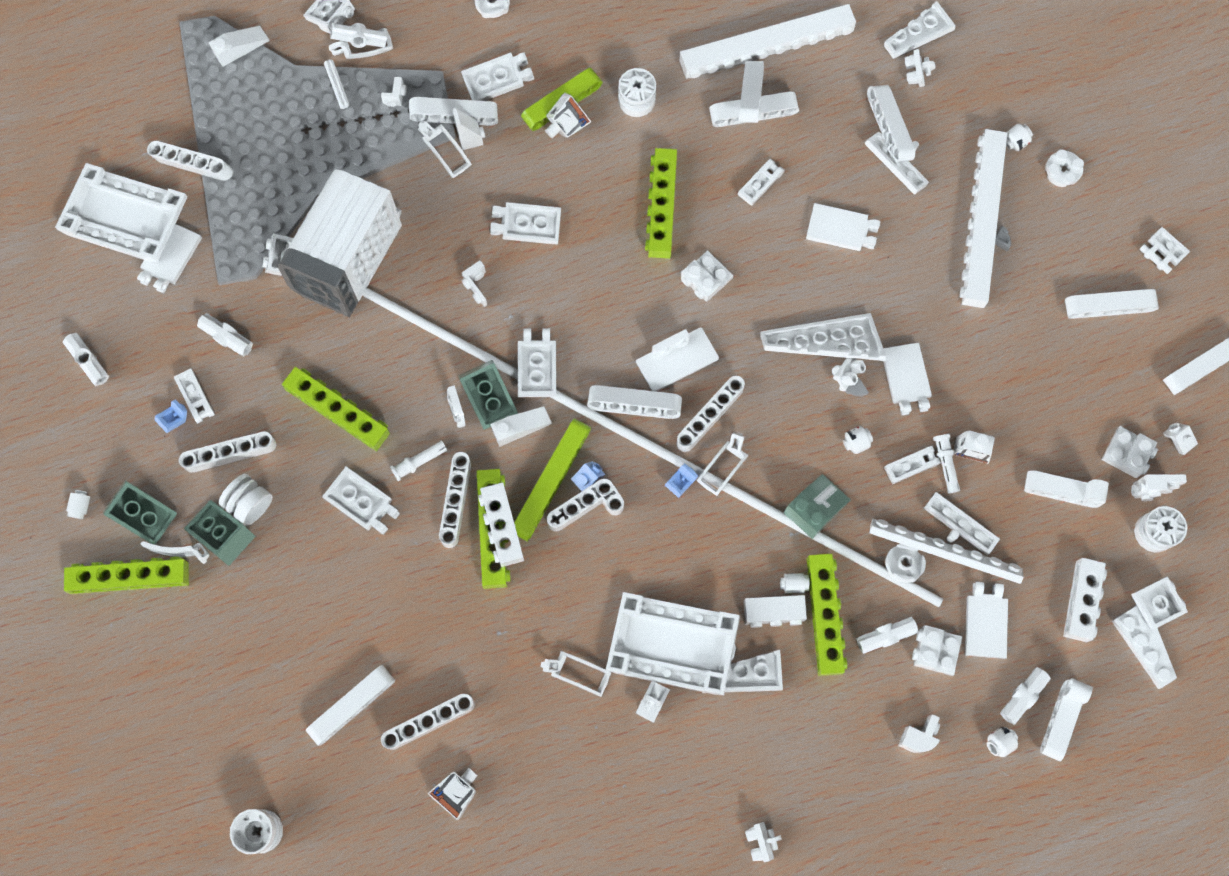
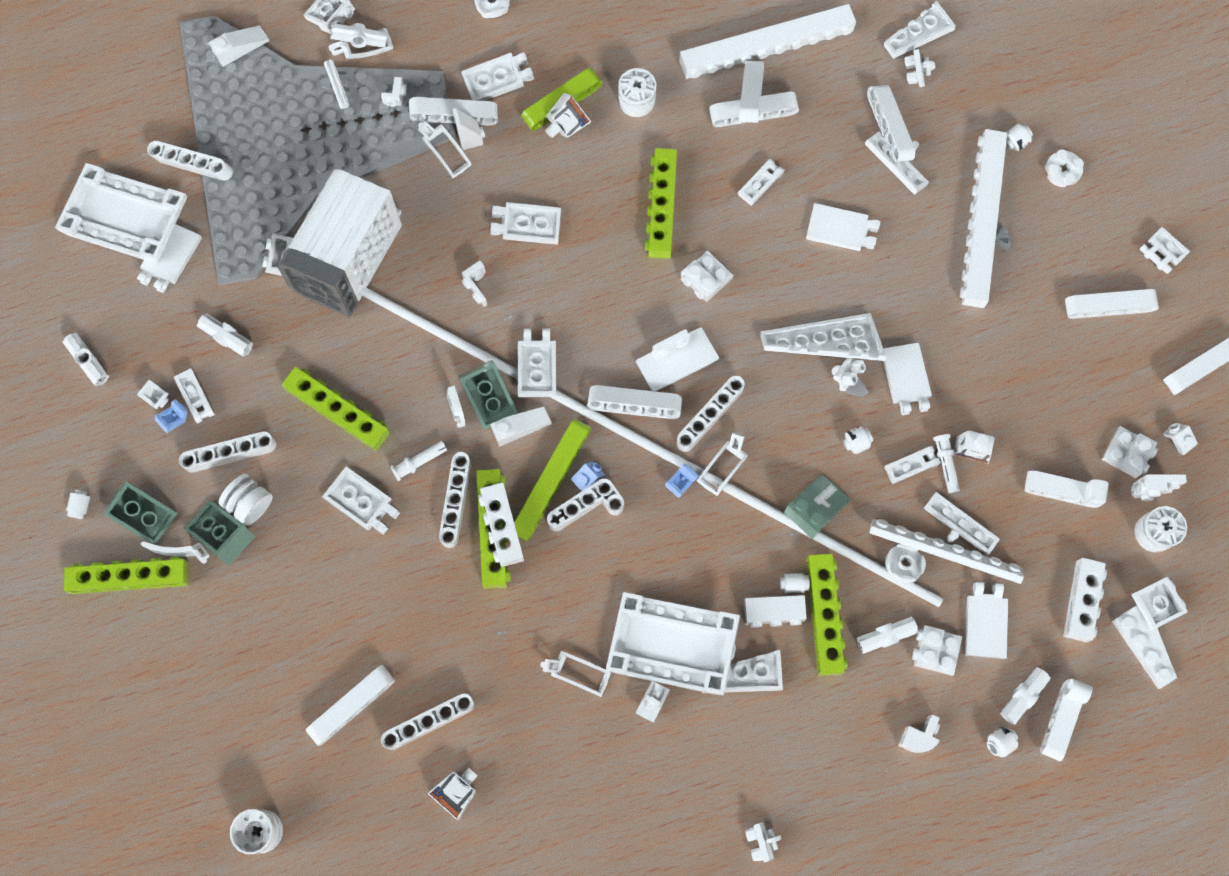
none -> white bracket [137,380,169,409]

